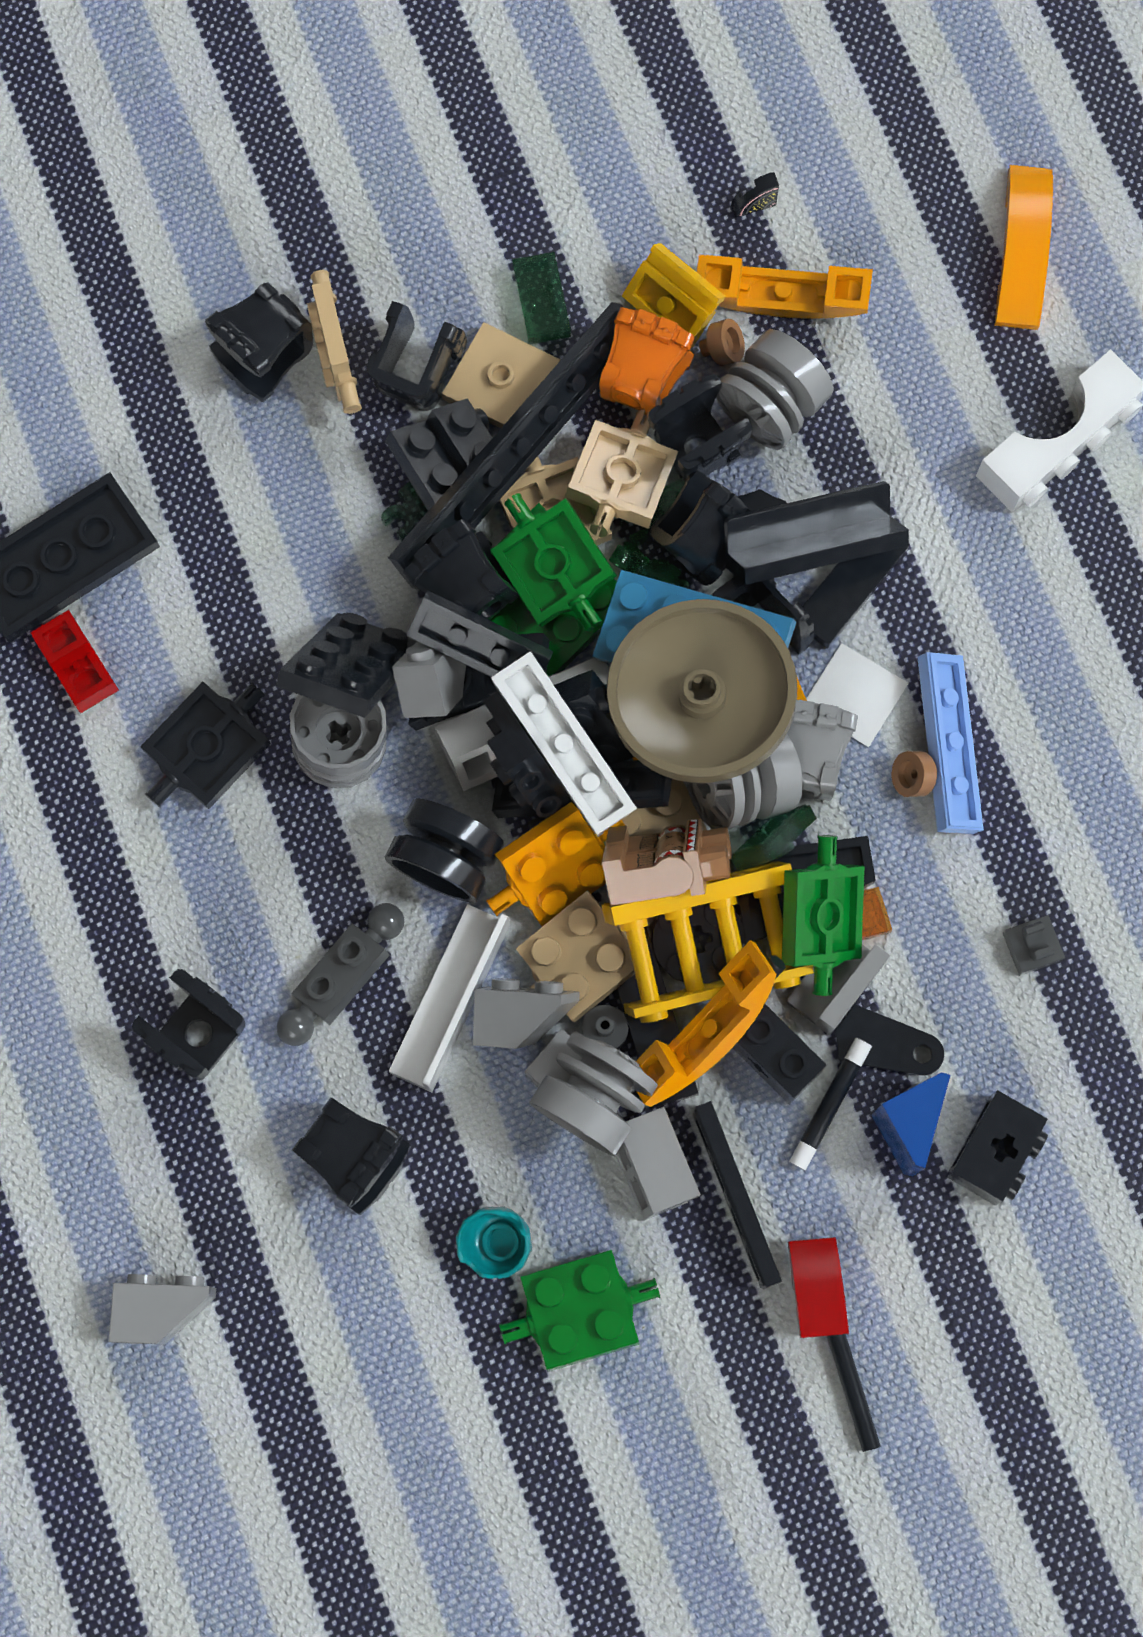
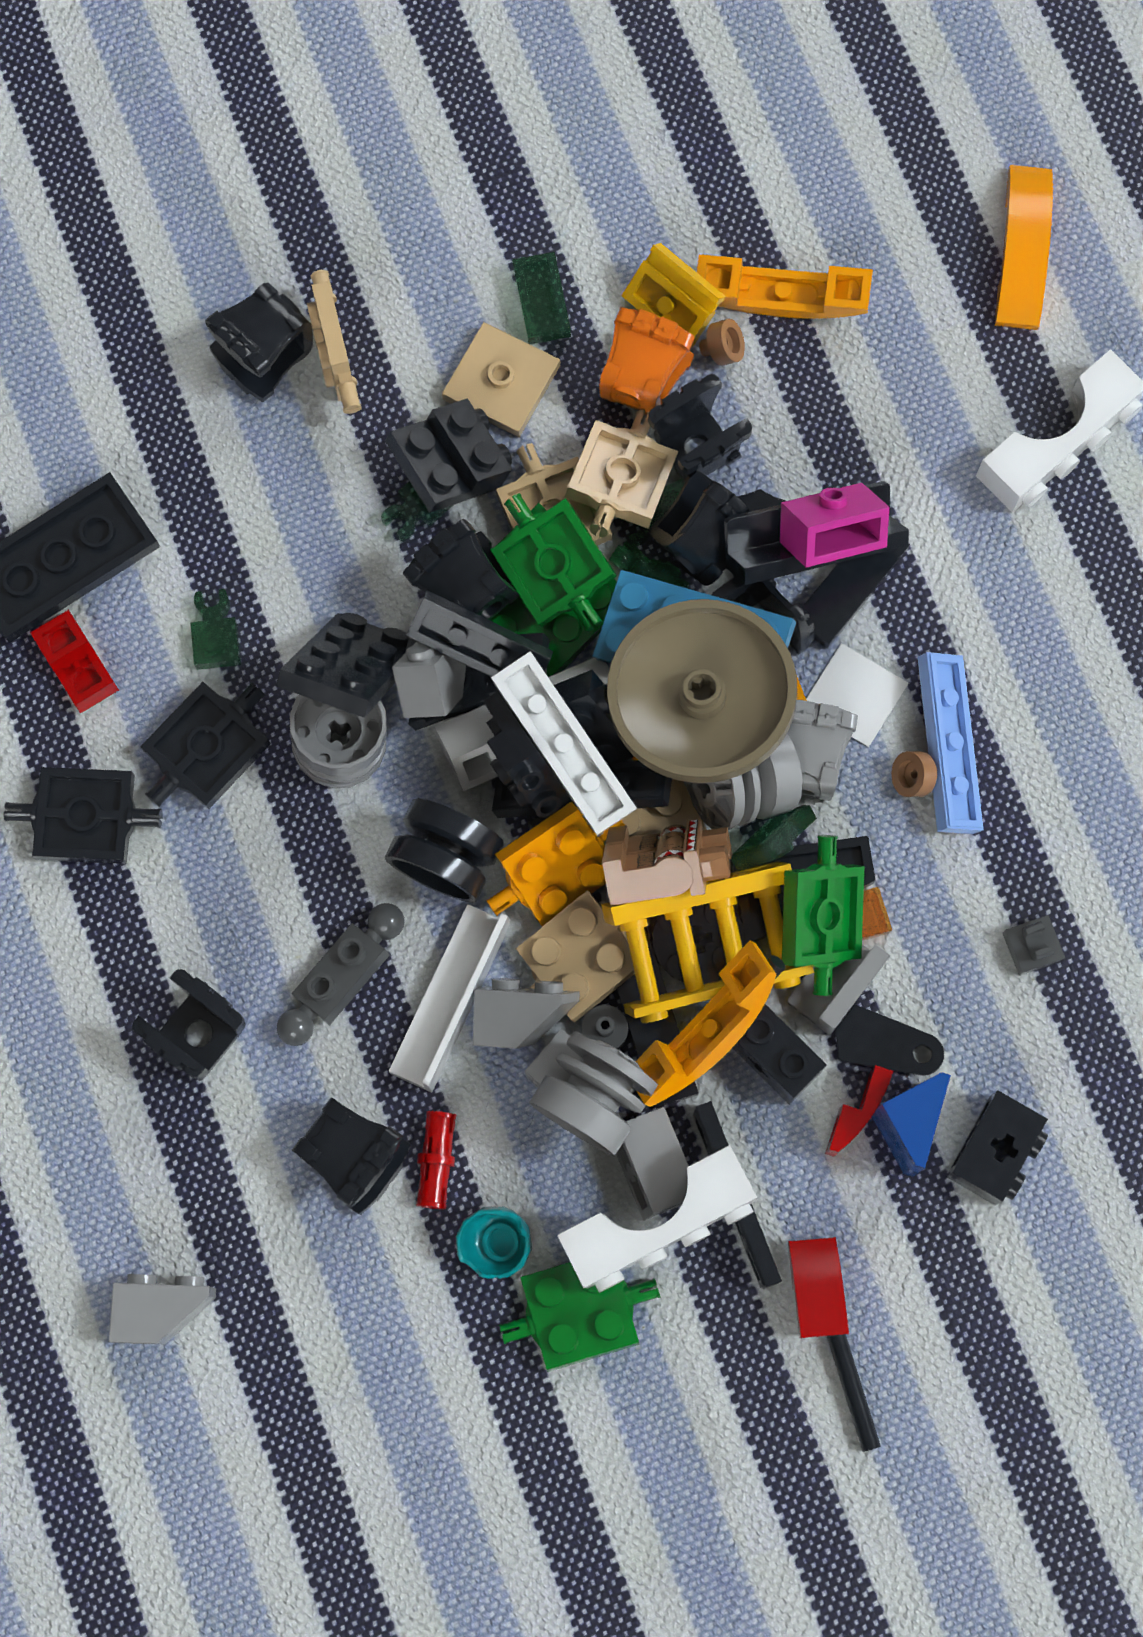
black piece [367,301,467,411] -> none
black tile [388,302,623,591] -> none
light grey wheel [716,329,834,450] -> none
black tile [731,172,779,218] -> none
black bar [789,1038,872,1171] -> none
none -> black plate [4,767,163,864]
none -> clear green plate [190,588,241,670]
none -> red pin [416,1111,457,1209]
none -> white arch [557,1145,758,1293]
none -> dark pink brick [780,483,889,568]
none -> red slope [825,1065,894,1157]

